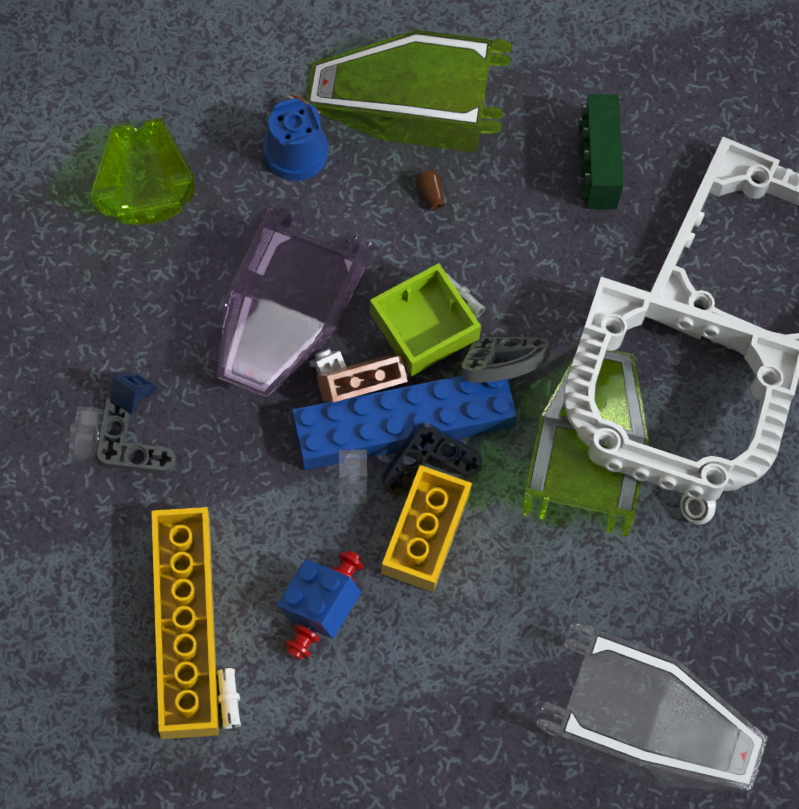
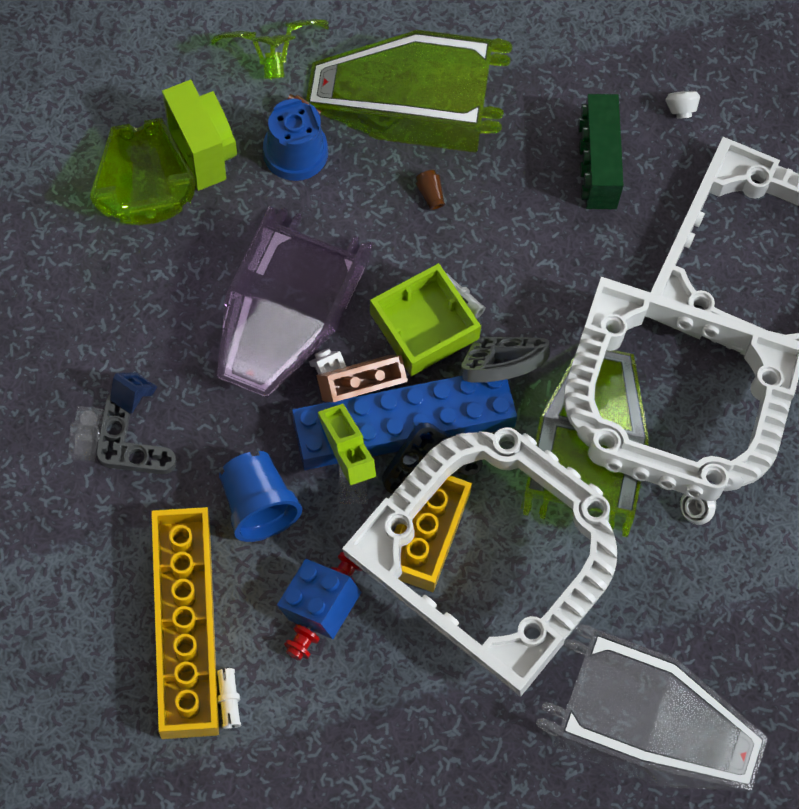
none -> lime container [162,80,237,191]
none -> clear neon green plant [211,19,329,79]
none -> blue piece [219,451,302,542]
none -> lime slope [318,404,376,485]
none -> white arch [342,427,617,697]
none -> white cone [666,91,700,118]

